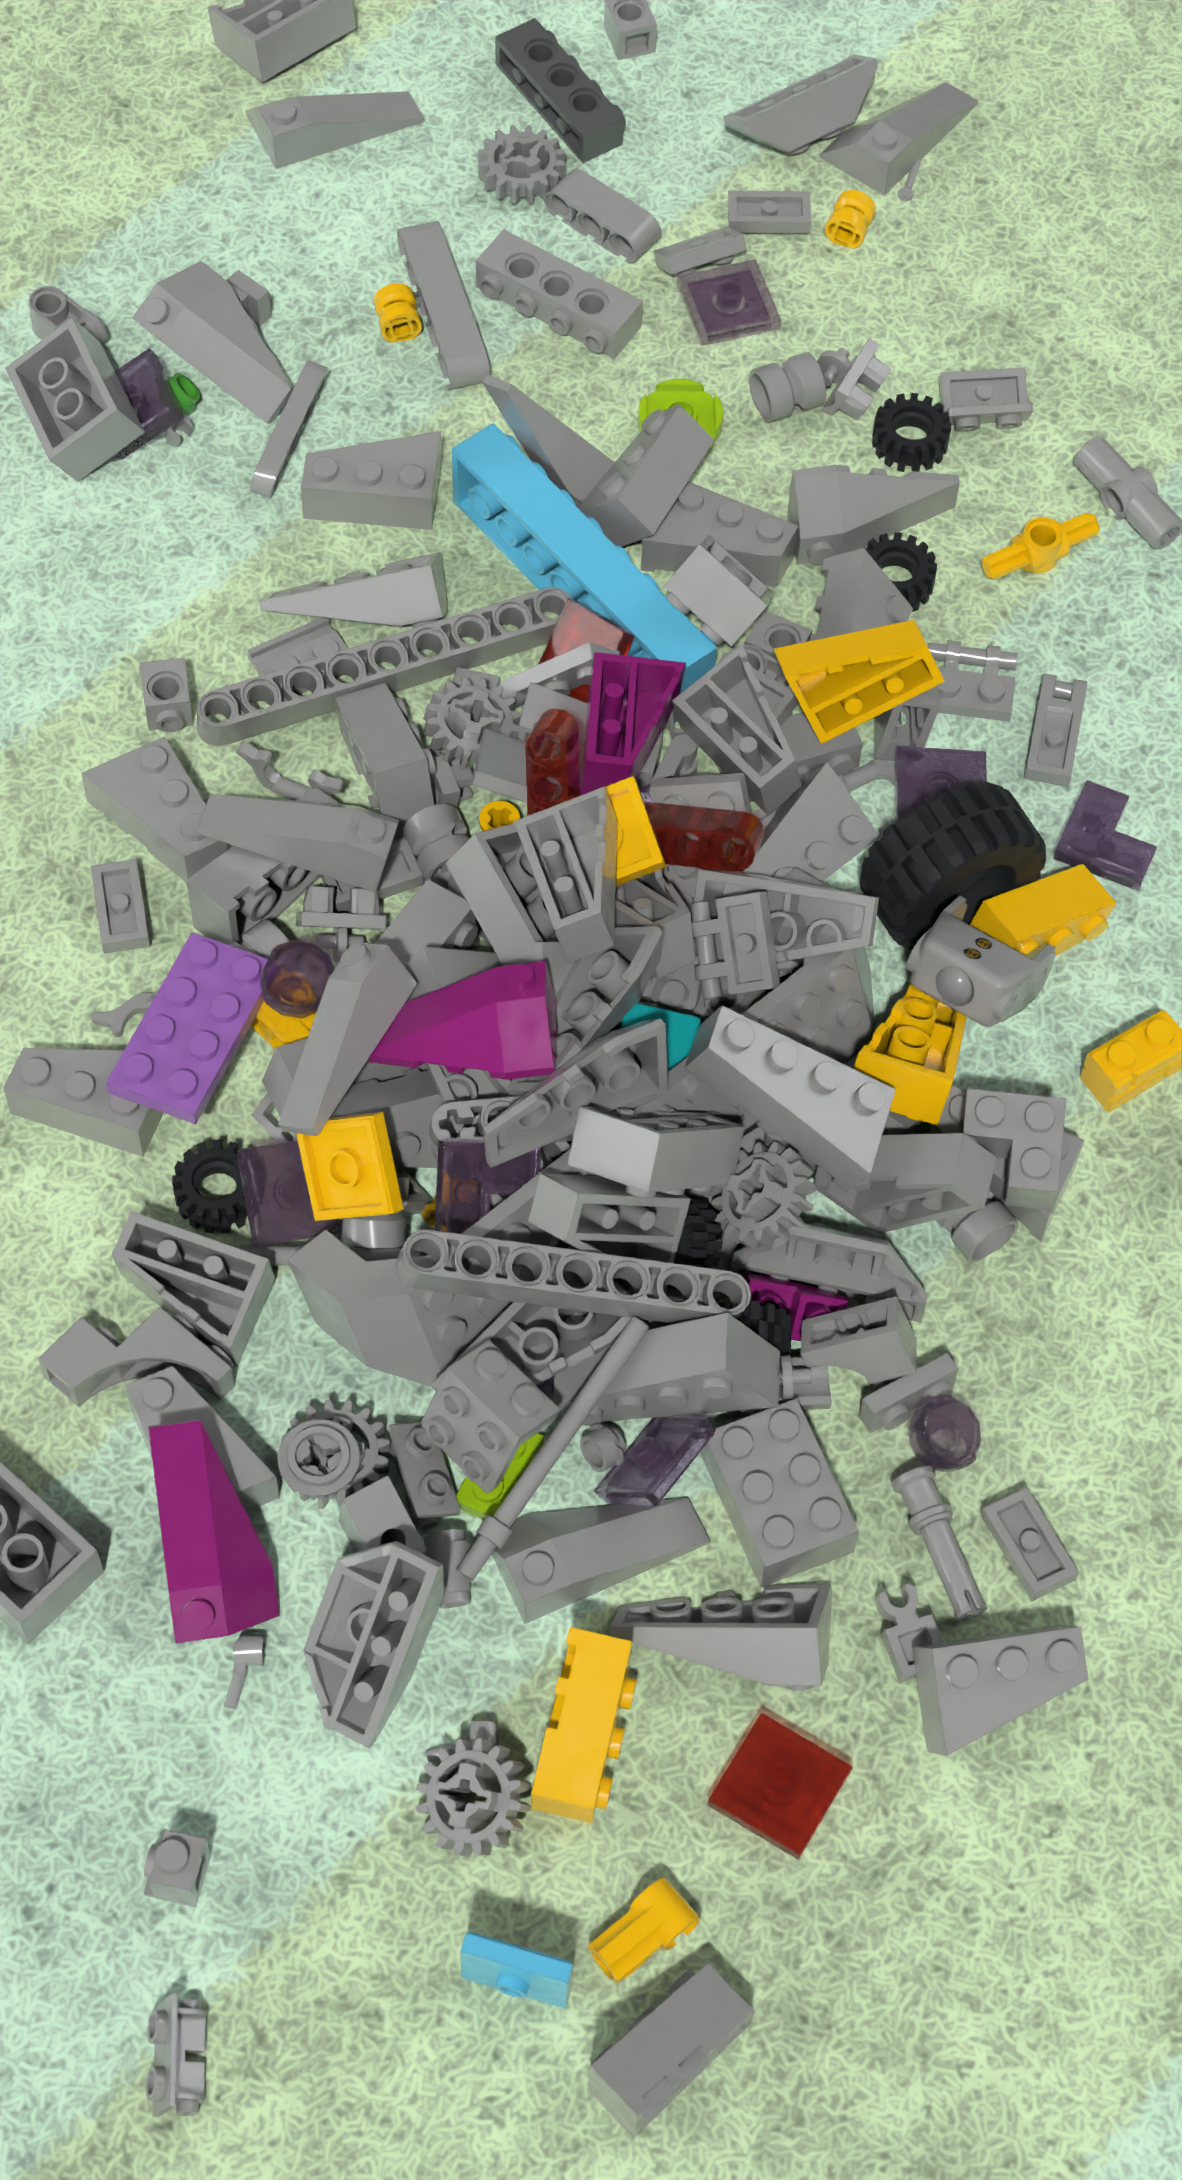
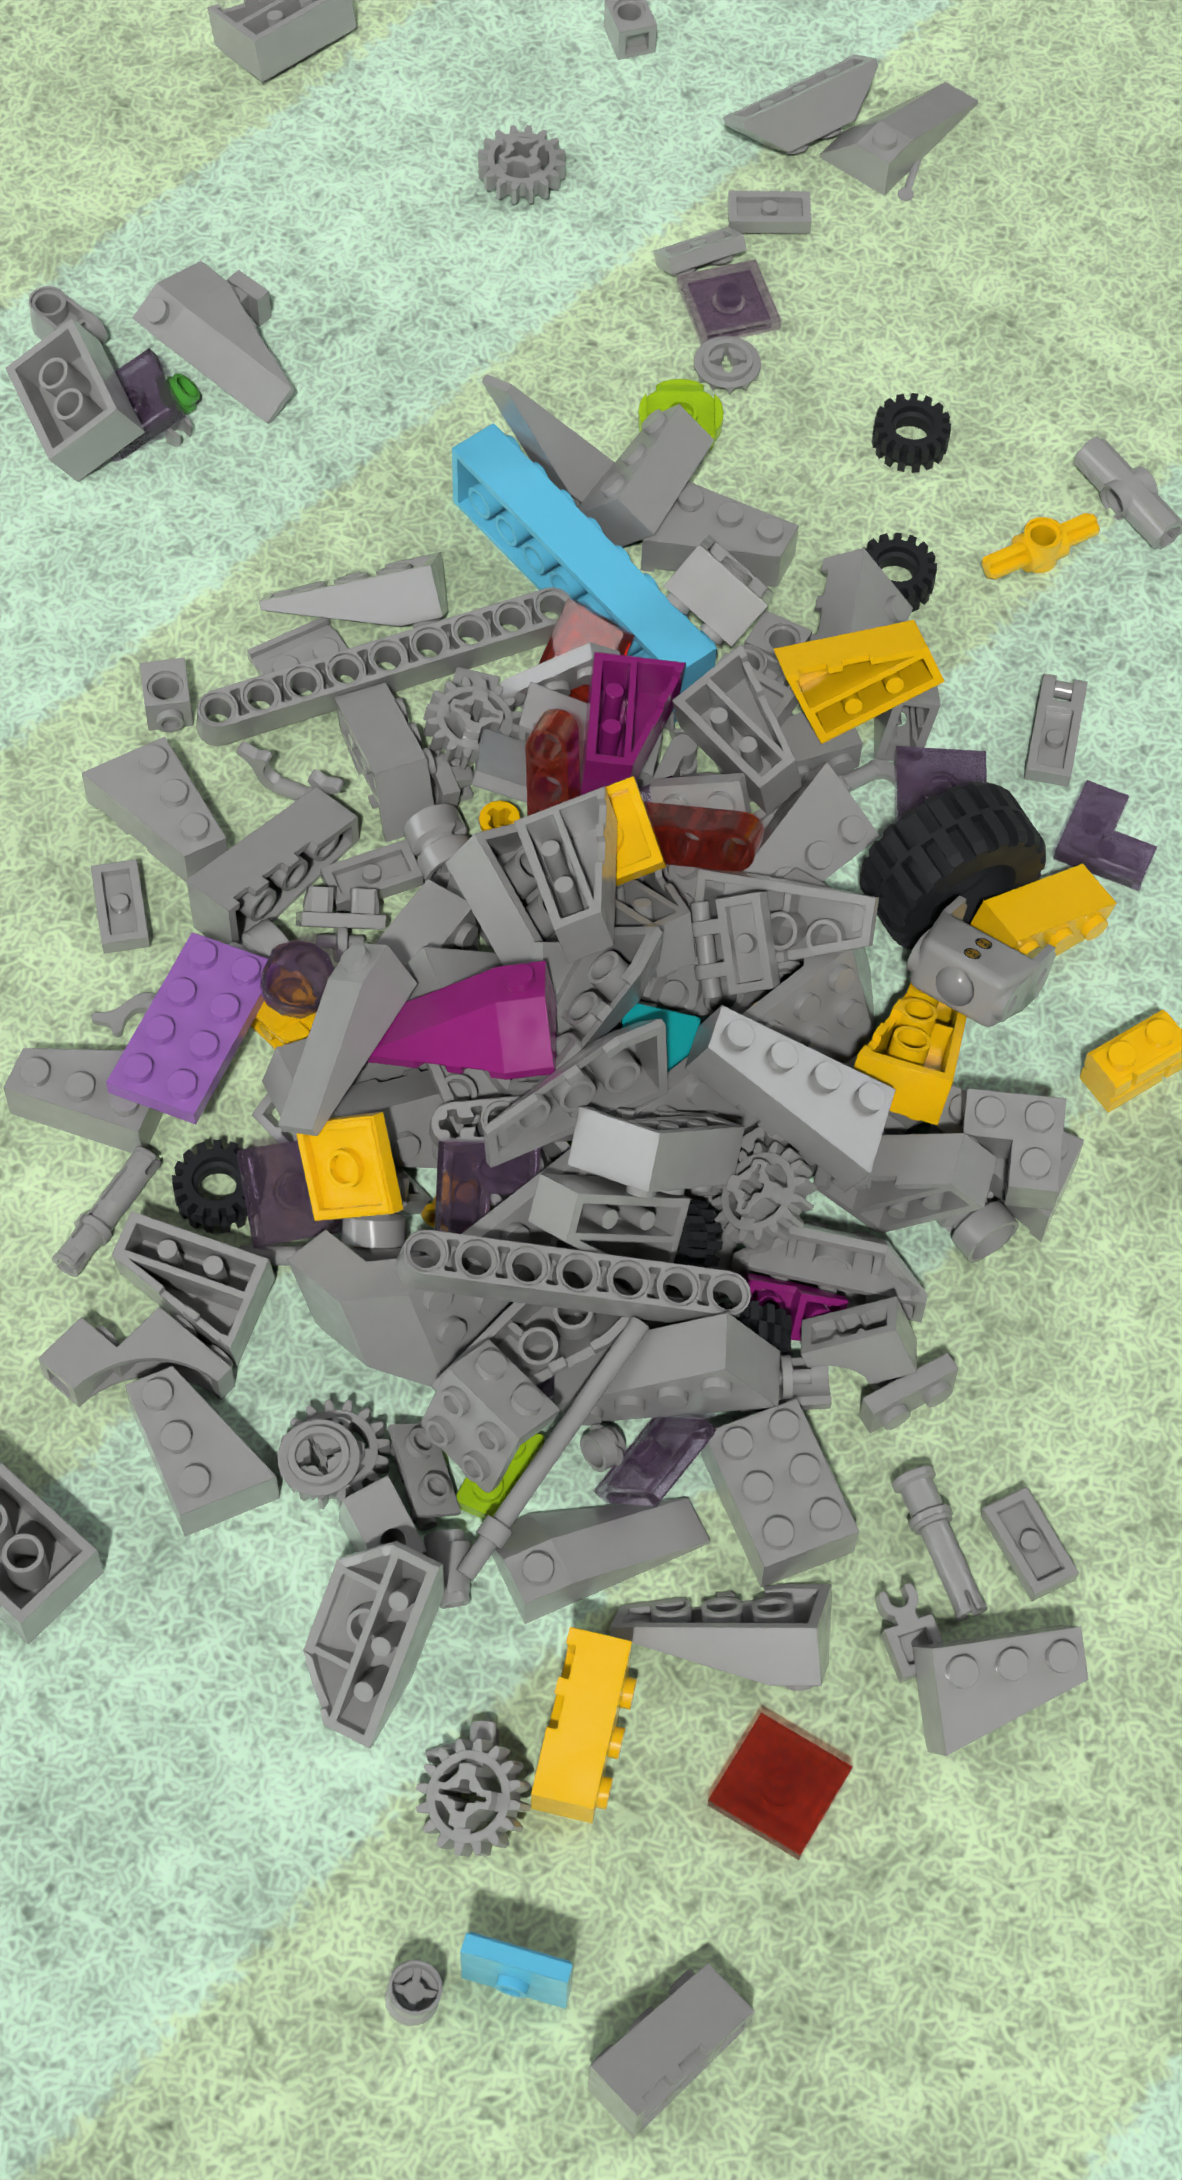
light grey brick [143,1829,211,1908] -> none
light grey hinge [146,1993,206,2117] -> none
magenta wedge [148,1419,279,1644] -> none
light grey wedge [196,794,399,892] -> none
light grey hand [224,1636,265,1709] -> none
light grey wedge [245,91,425,169] -> none
light grey beam [250,360,328,499] -> none
light grey wedge [301,431,442,530] -> none
yellow wheel [374,283,422,343] -> none
light grey beam [397,221,491,390] -> none
light grey brick [476,229,643,359] -> none
dark grey brick [495,18,626,163] -> none
light grey beam [544,169,662,264] -> none
yellow piece [588,1877,701,1985] -> none
light grey wheel [749,352,826,423] -> none
light grey wedge [787,465,960,565] -> none
light grey hips [817,338,891,420] -> none
yellow wheel [825,190,876,249] -> none
clear purple hair [908,1395,981,1472] -> none
light grey plate [929,640,1018,722] -> none
light grey bracket [939,367,1033,432] -> none
none -> light grey pin [52,1147,161,1277]
none -> light grey wheel [385,1960,443,2026]
none -> light grey gear [694,336,761,395]

